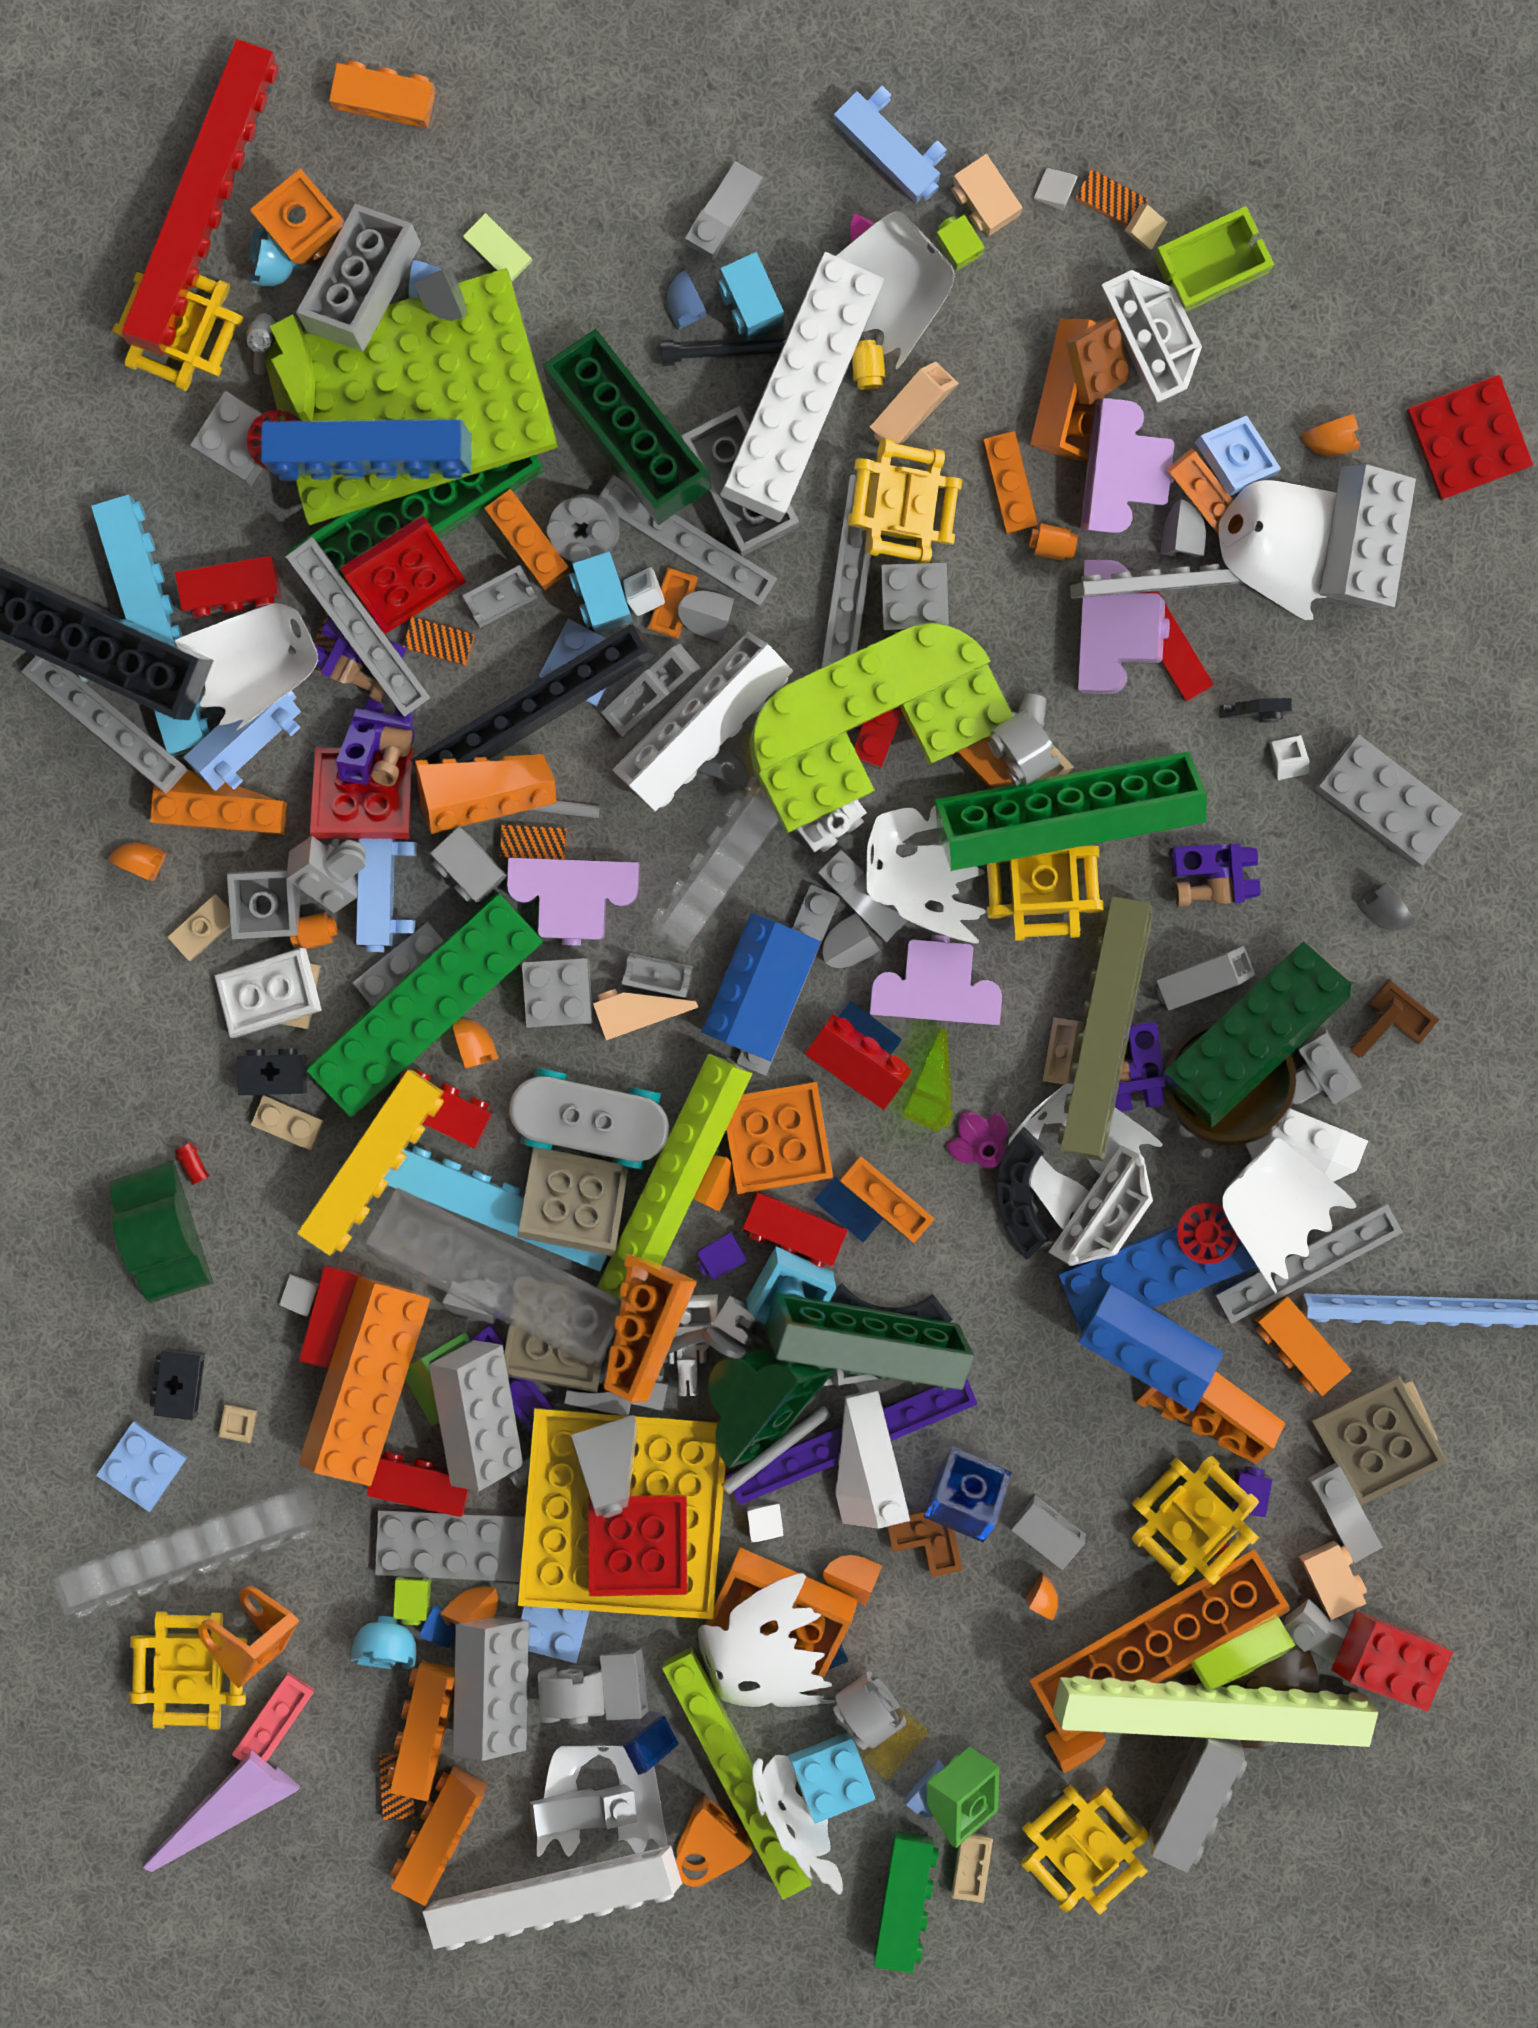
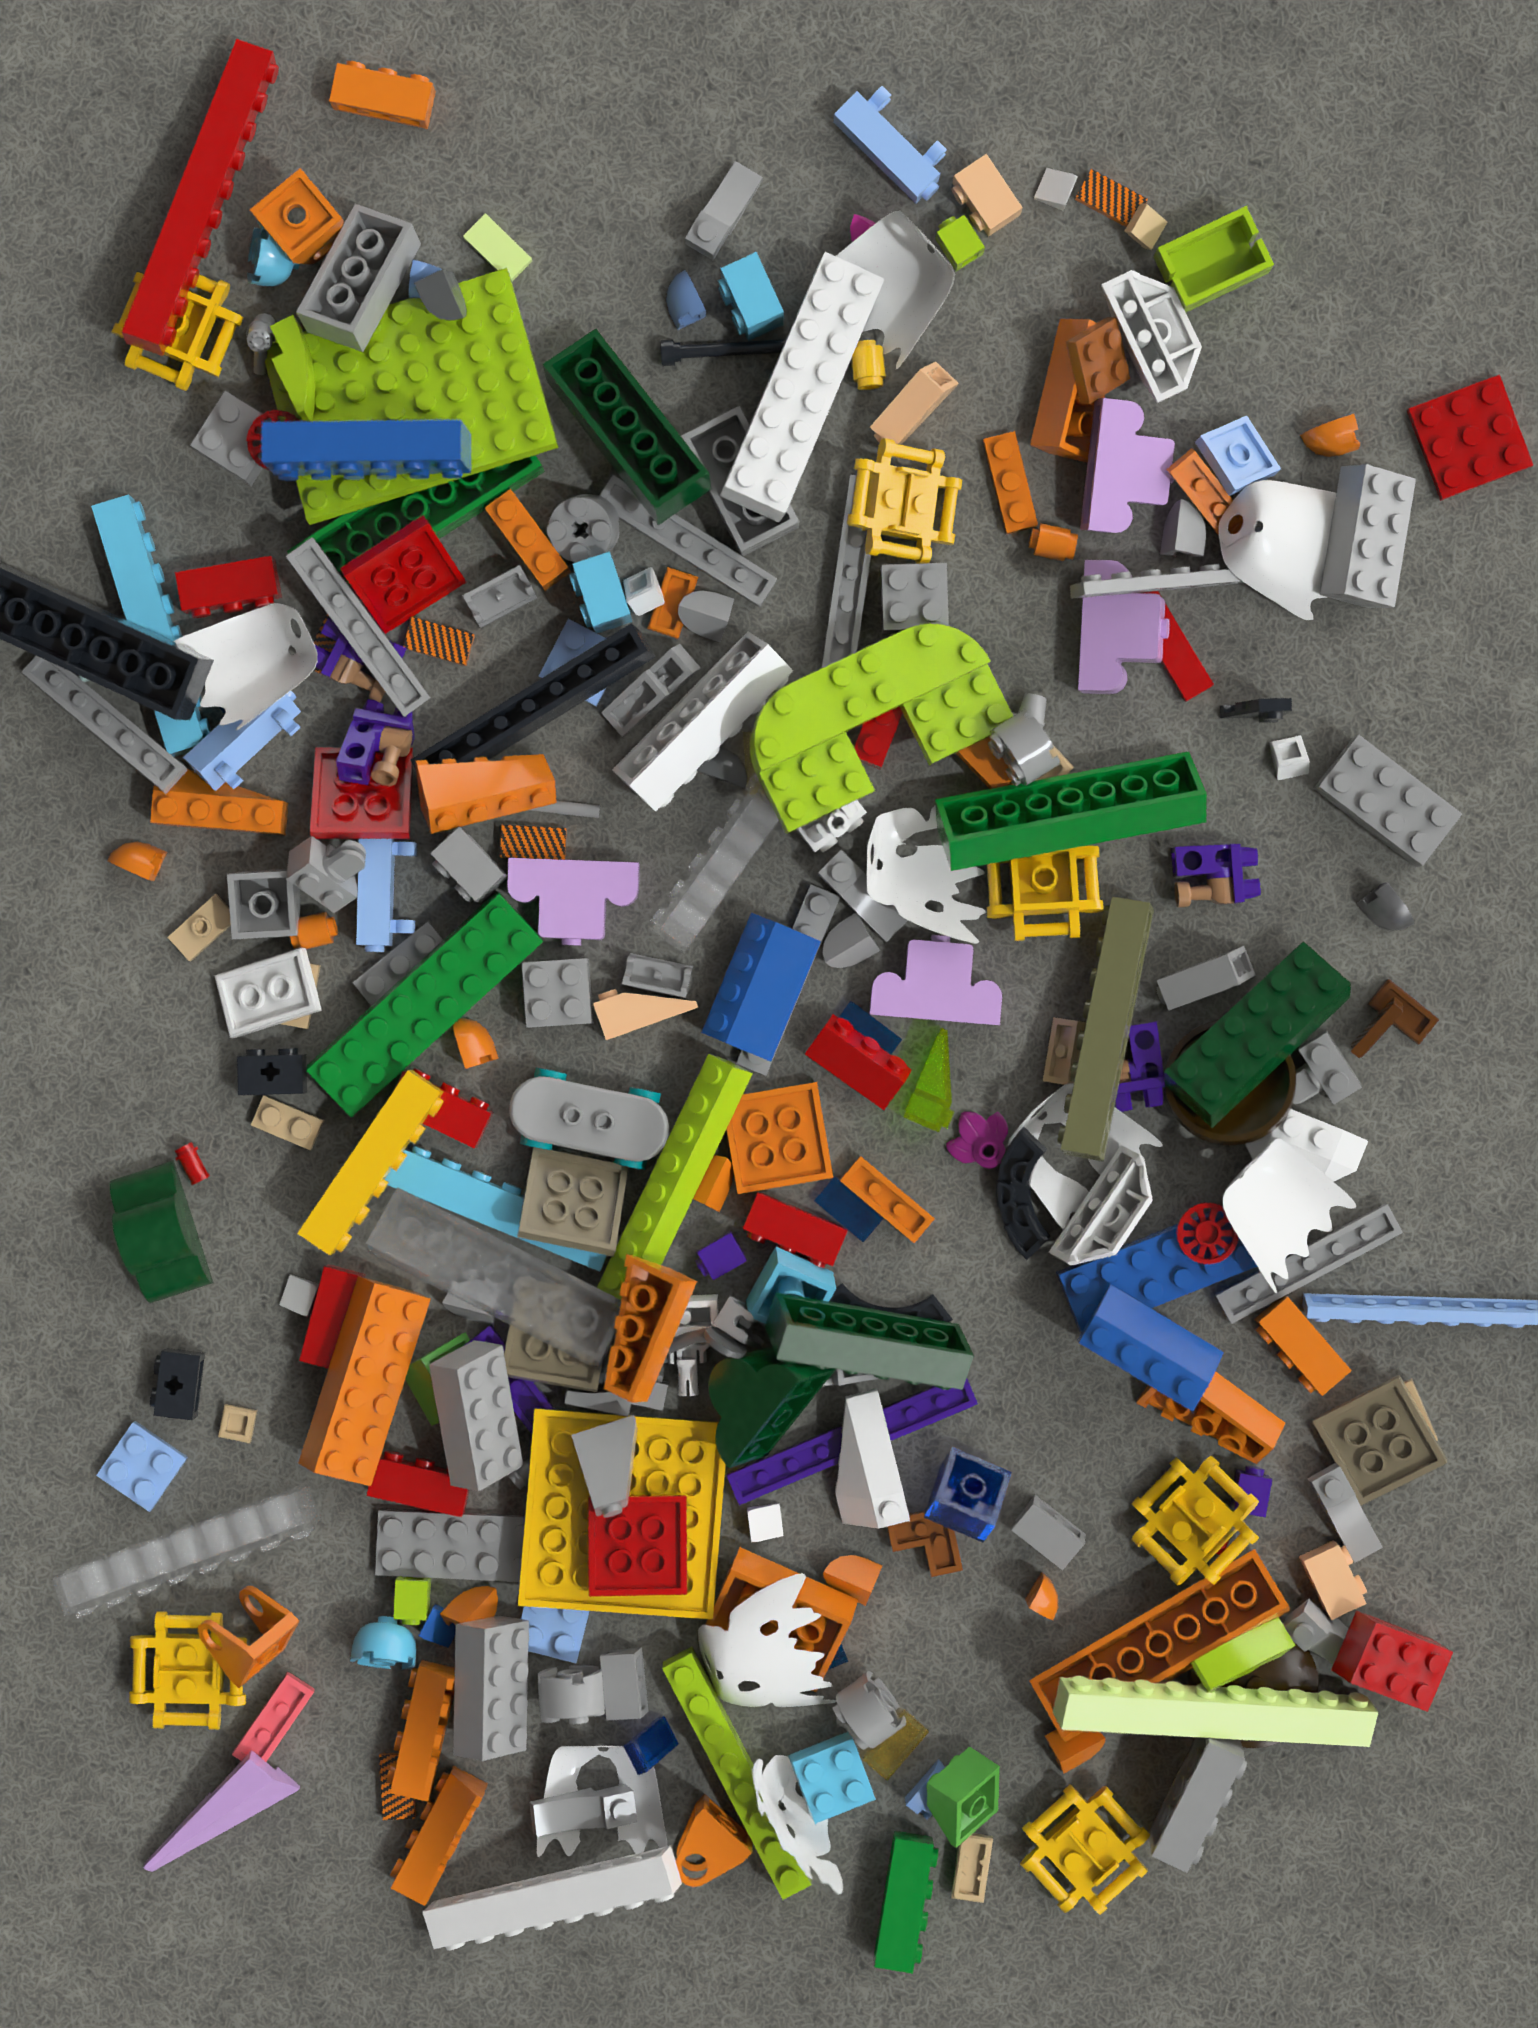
light grey bar [721,1406,831,1495] -> none

